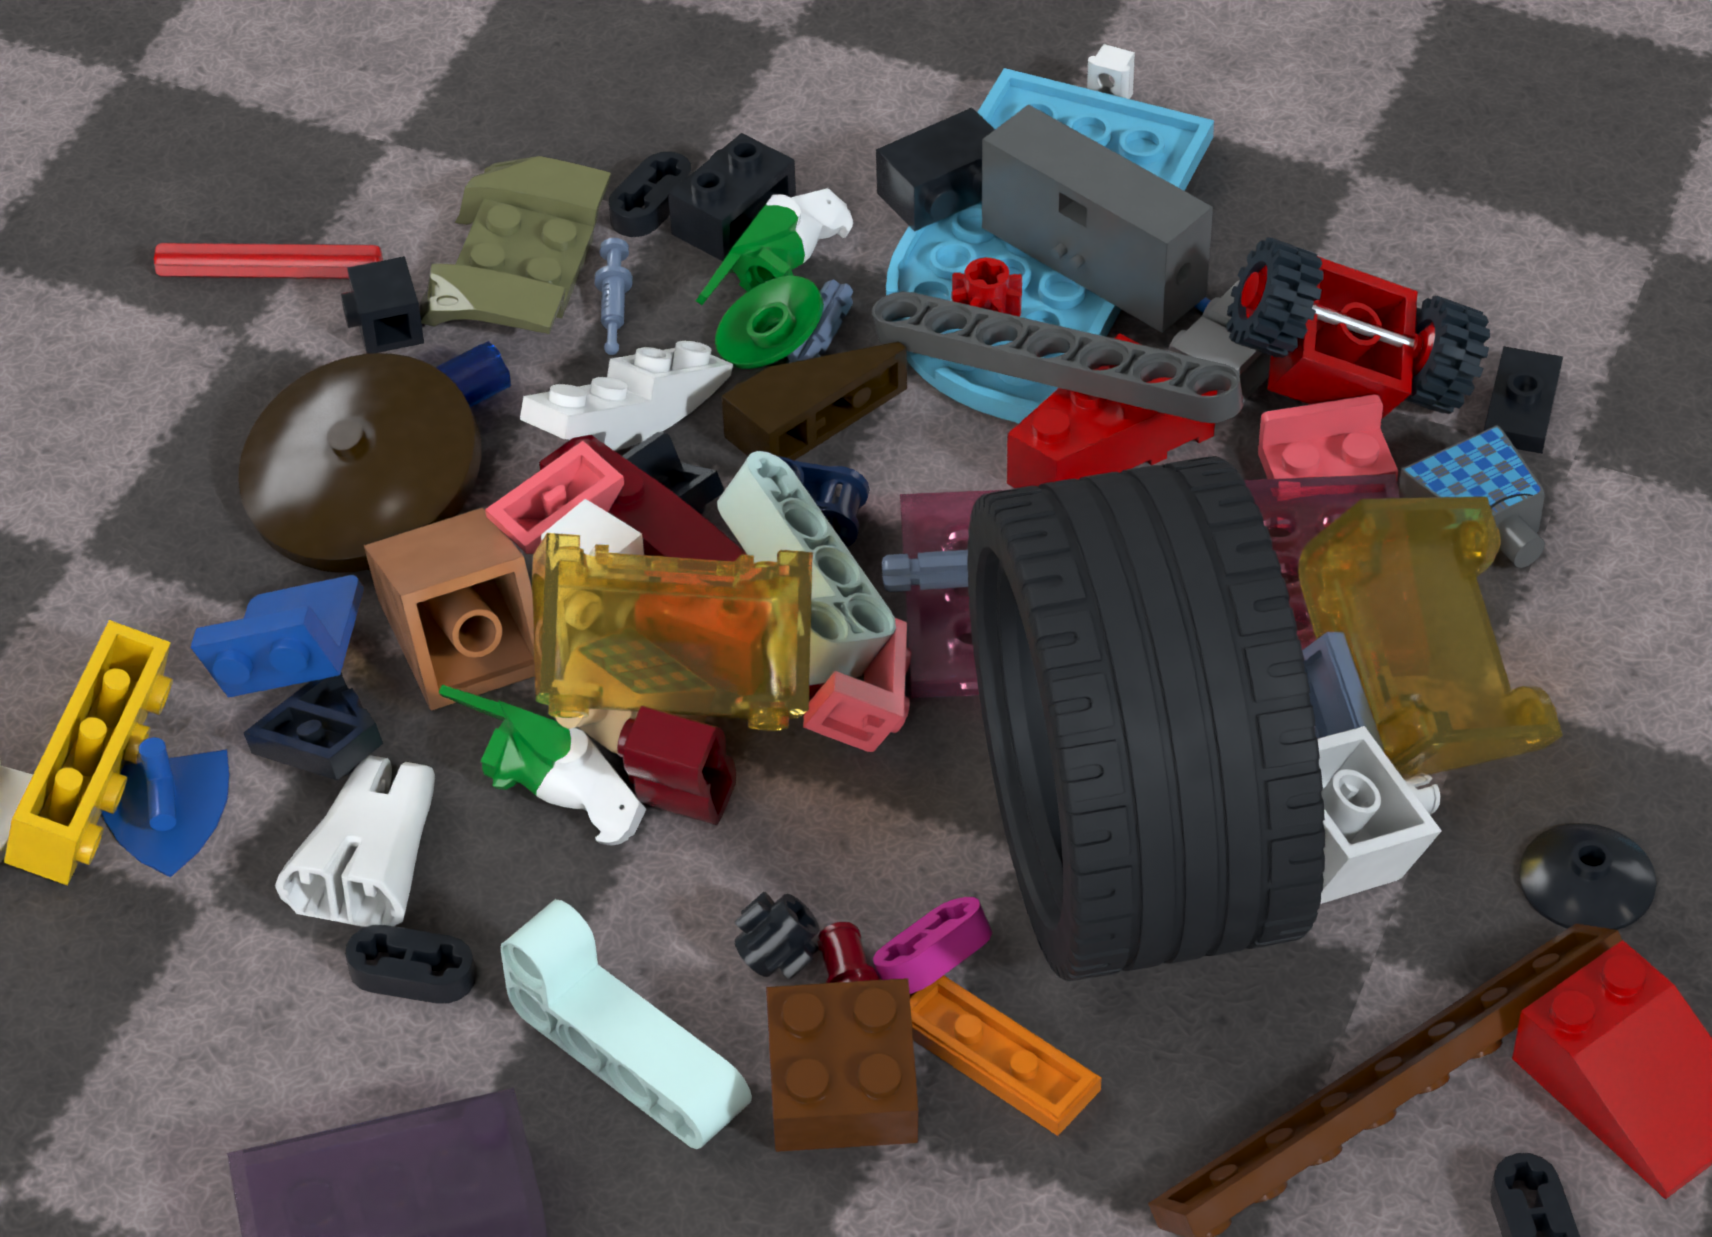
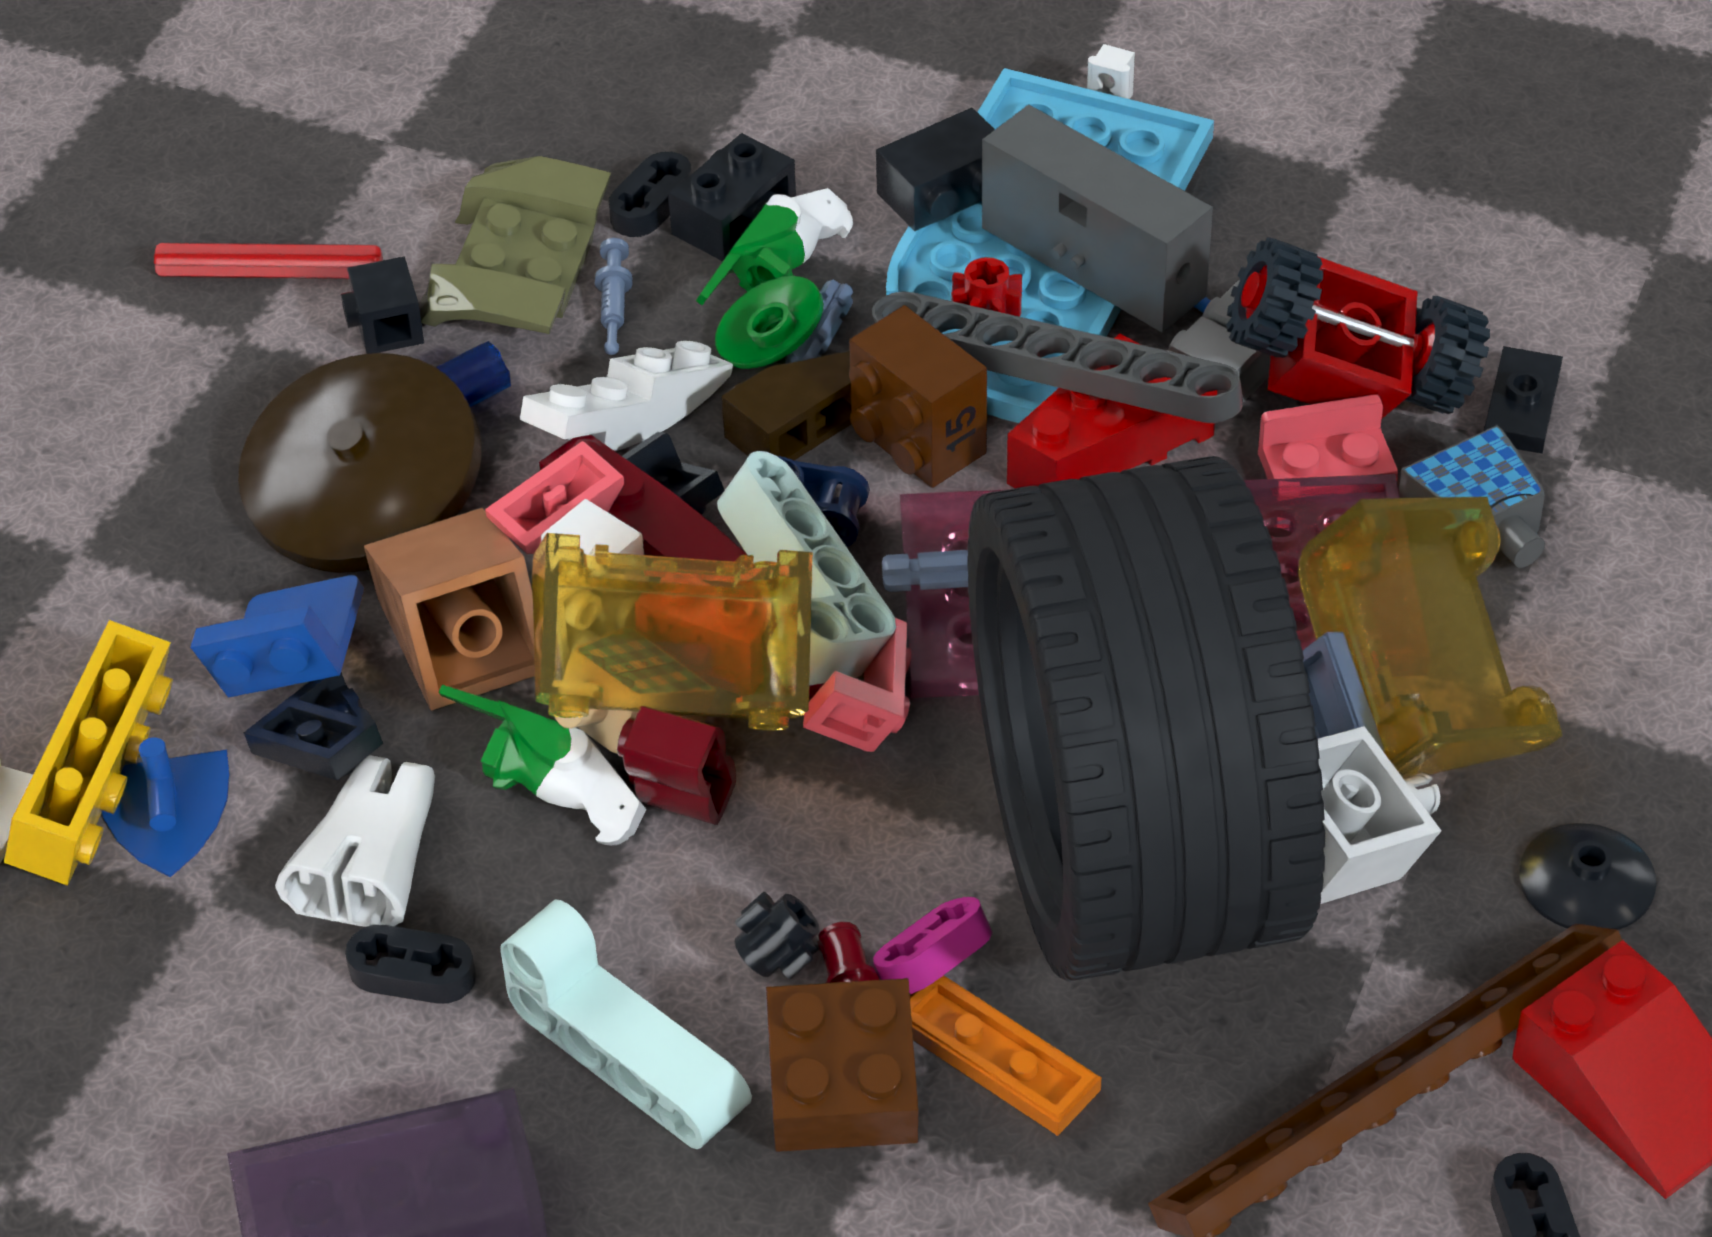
none -> reddish brown brick [849,305,987,488]

